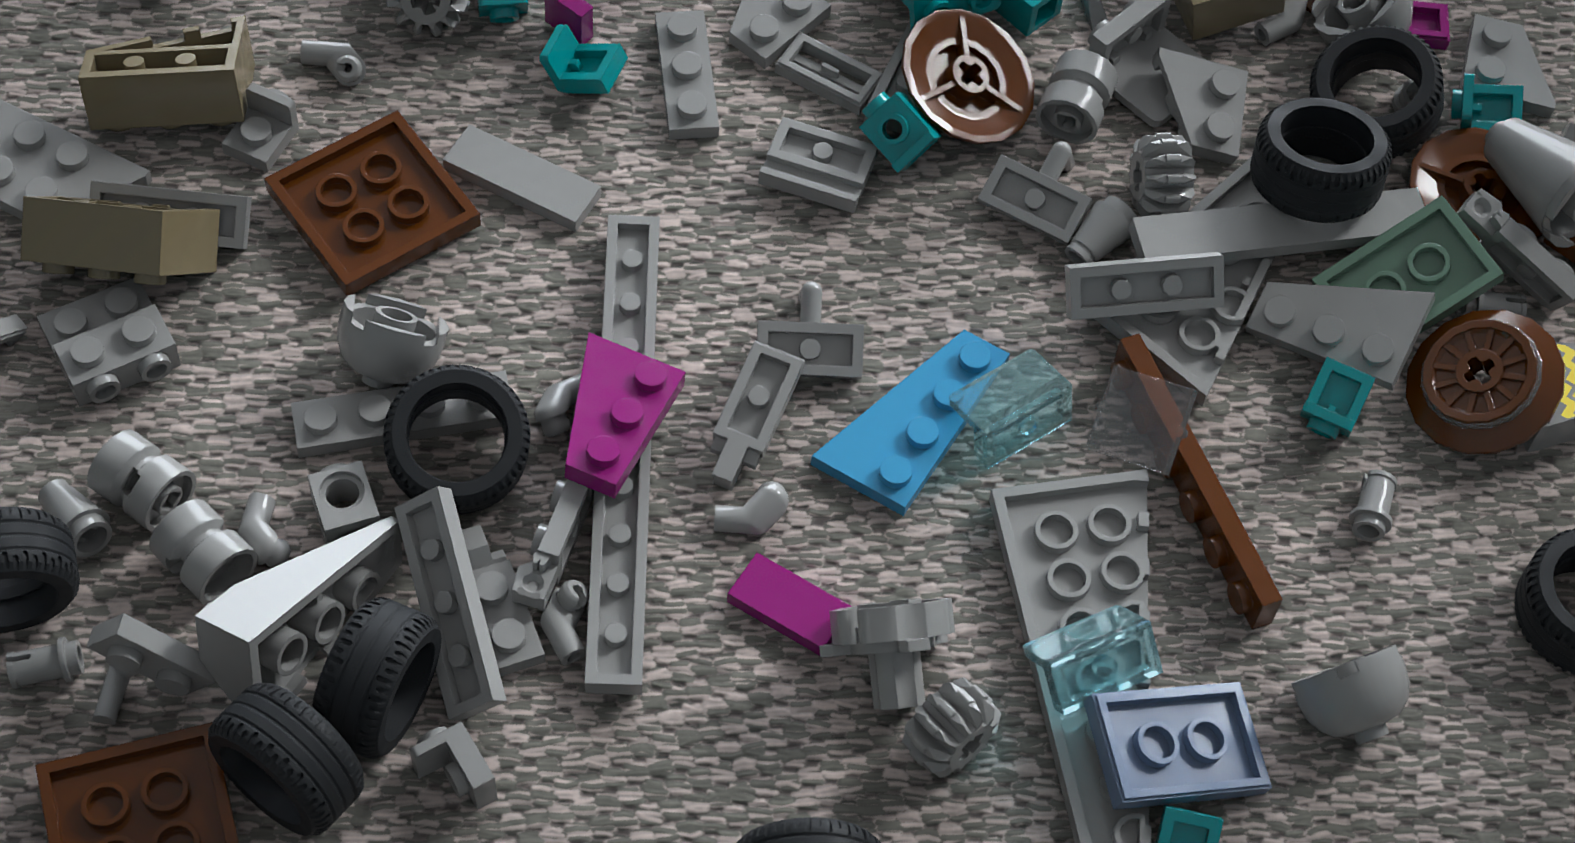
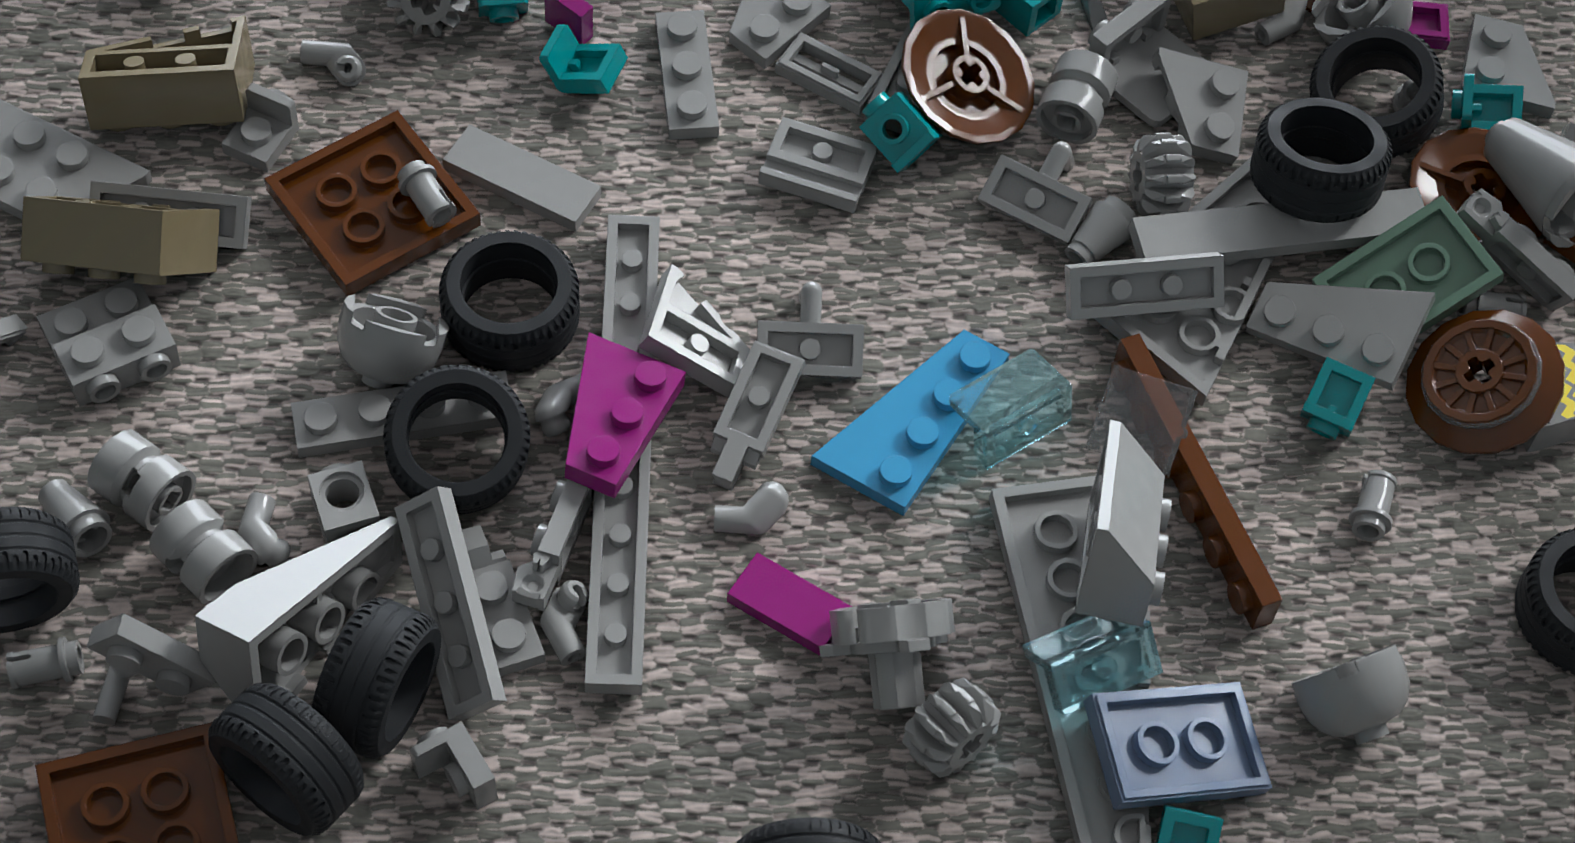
none -> light grey pin [397,160,457,228]
none -> black tyre [439,230,580,373]
none -> light grey wing [638,264,750,398]
none -> light grey slope [1075,420,1172,627]

